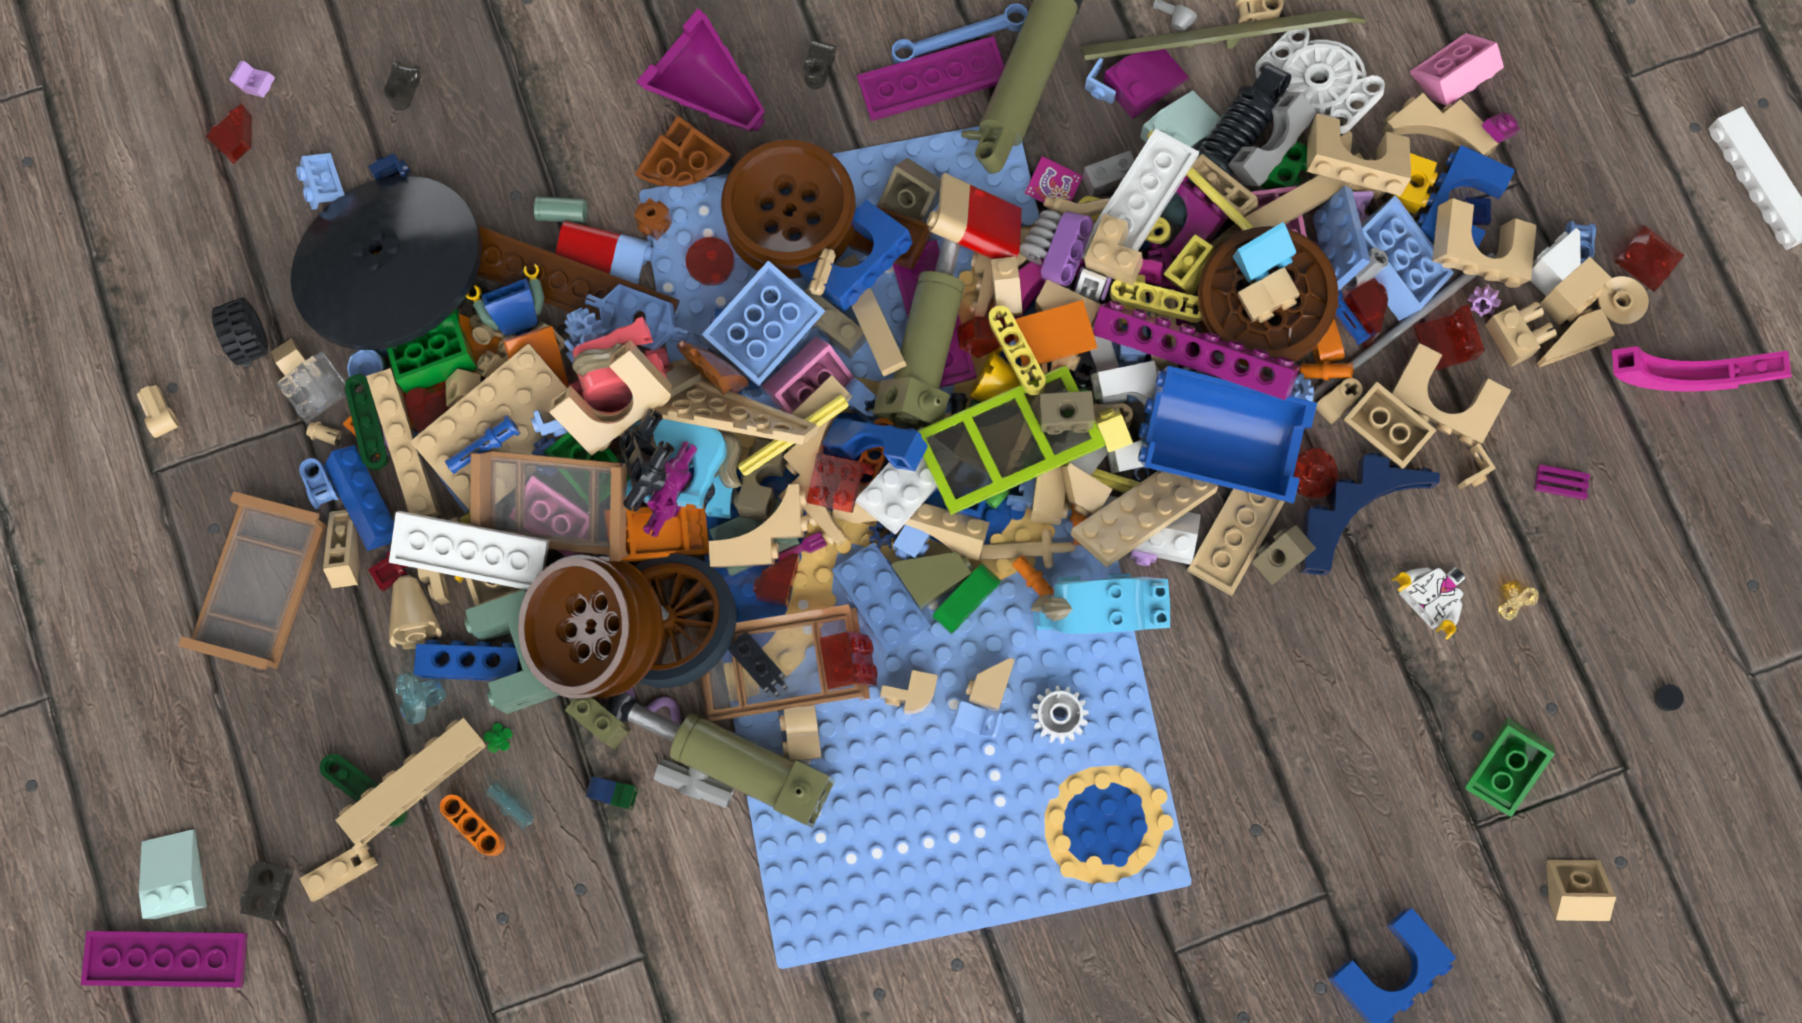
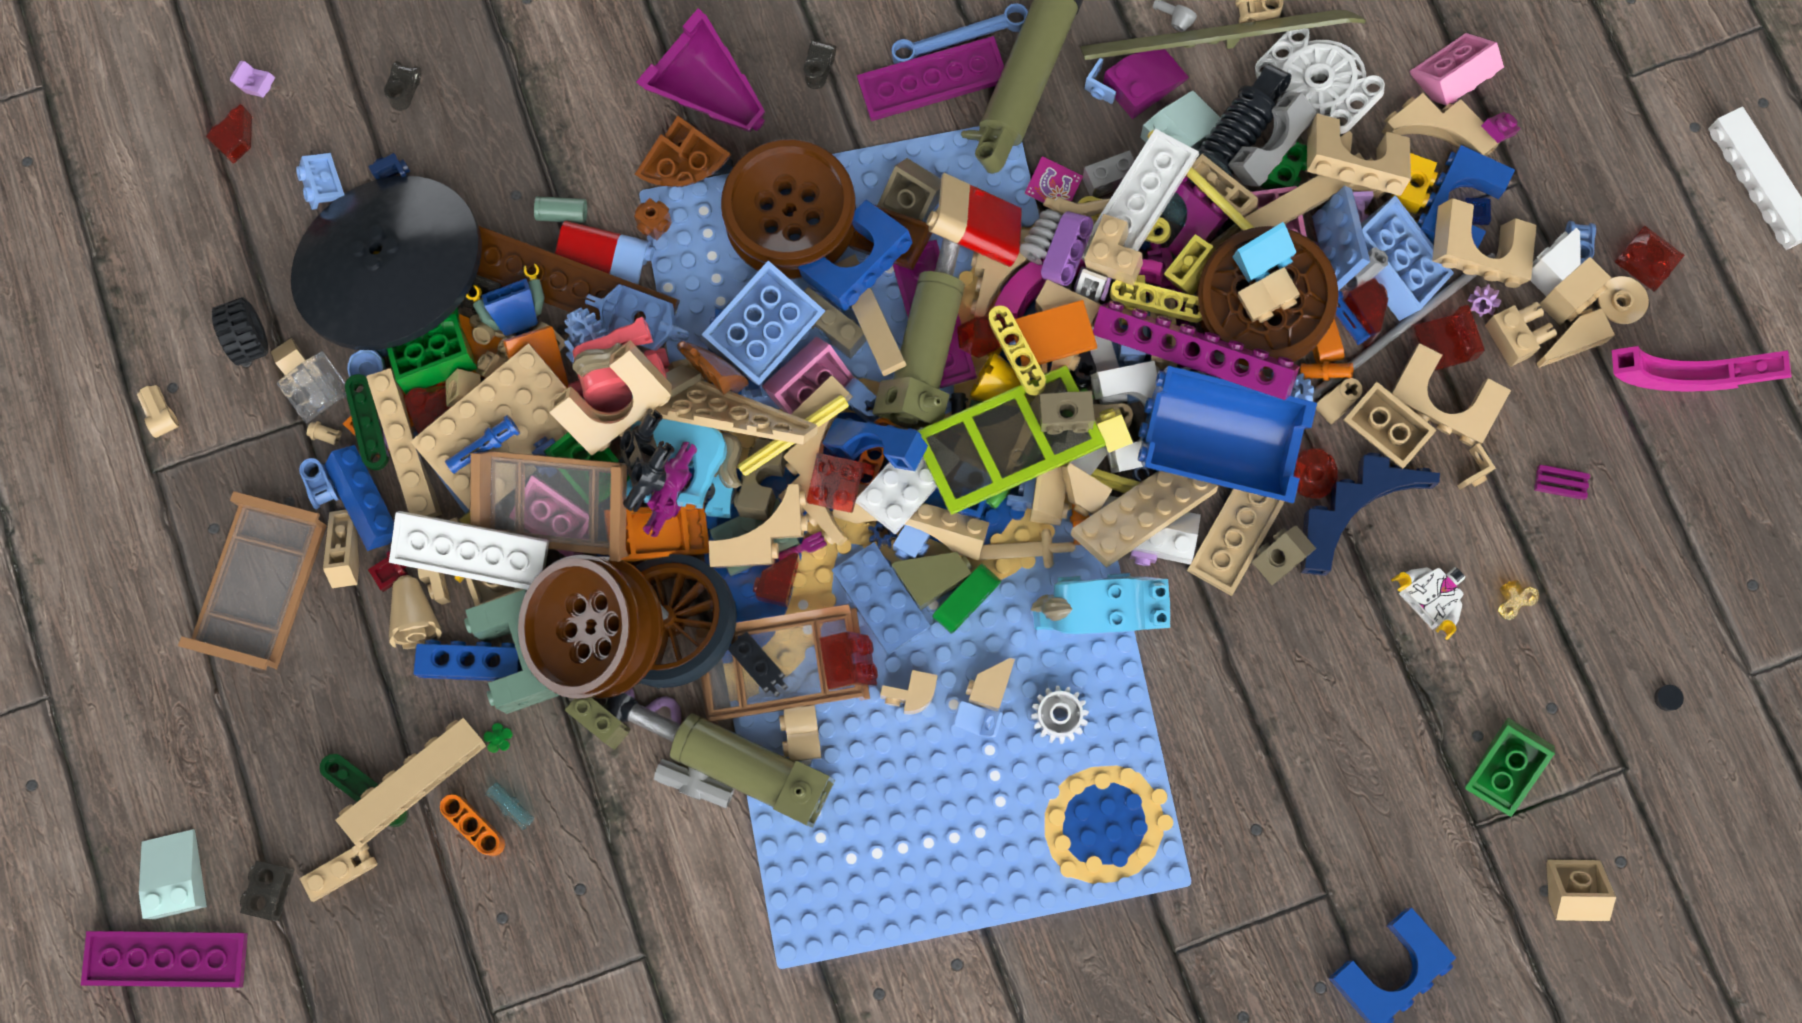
clear light blue tile [396,672,446,724] -> none
light blue bracket [531,410,568,437] -> none
leg [585,777,639,811] -> none
clear red tile [685,237,735,286] -> none
tan axle [809,248,836,296] -> none
tan slope [991,257,1022,318] -> none
orange pin [1012,555,1054,597] -> none

